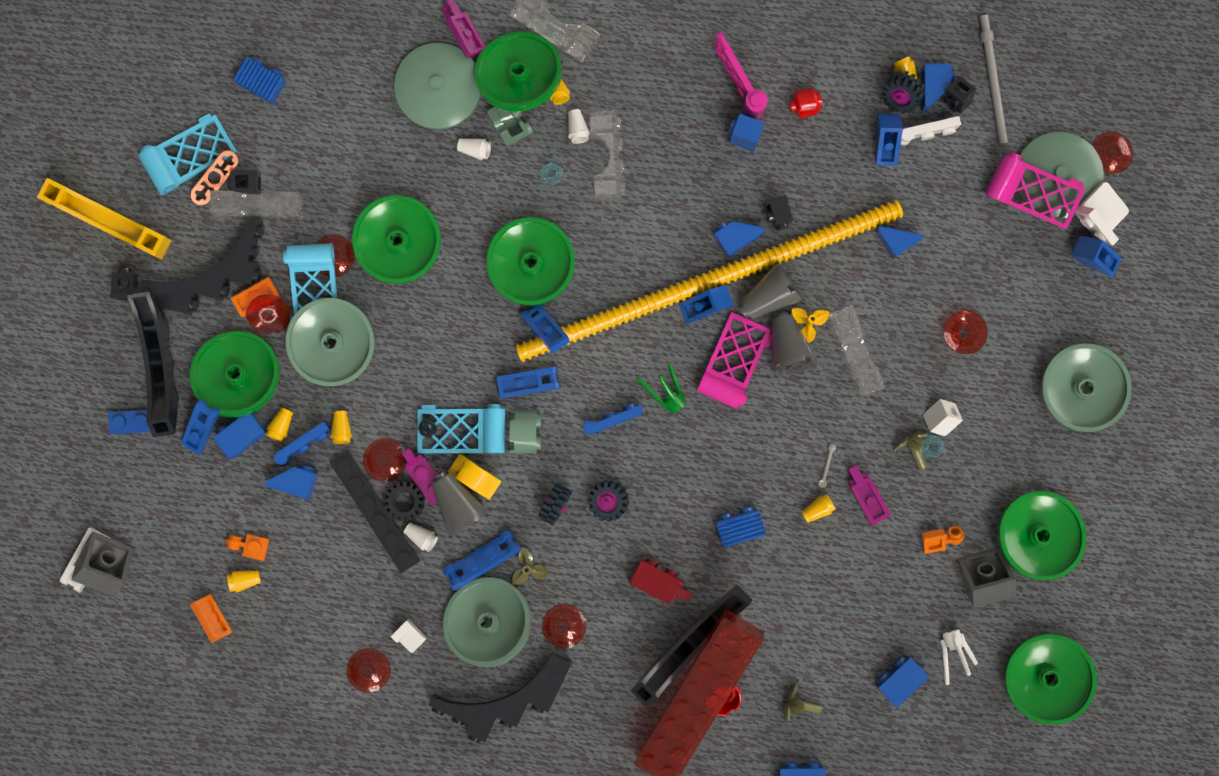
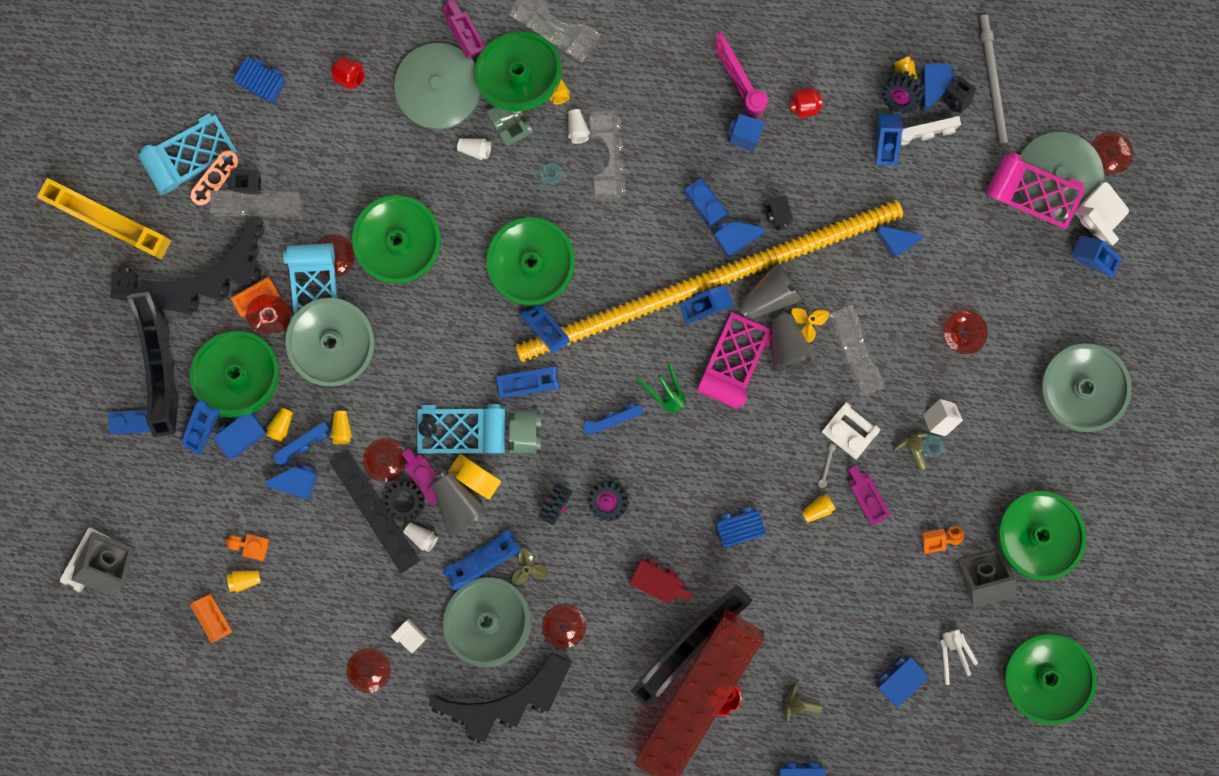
none -> red head [331,57,365,89]
none -> blue brick [684,178,728,228]
none -> white plate [821,402,881,460]

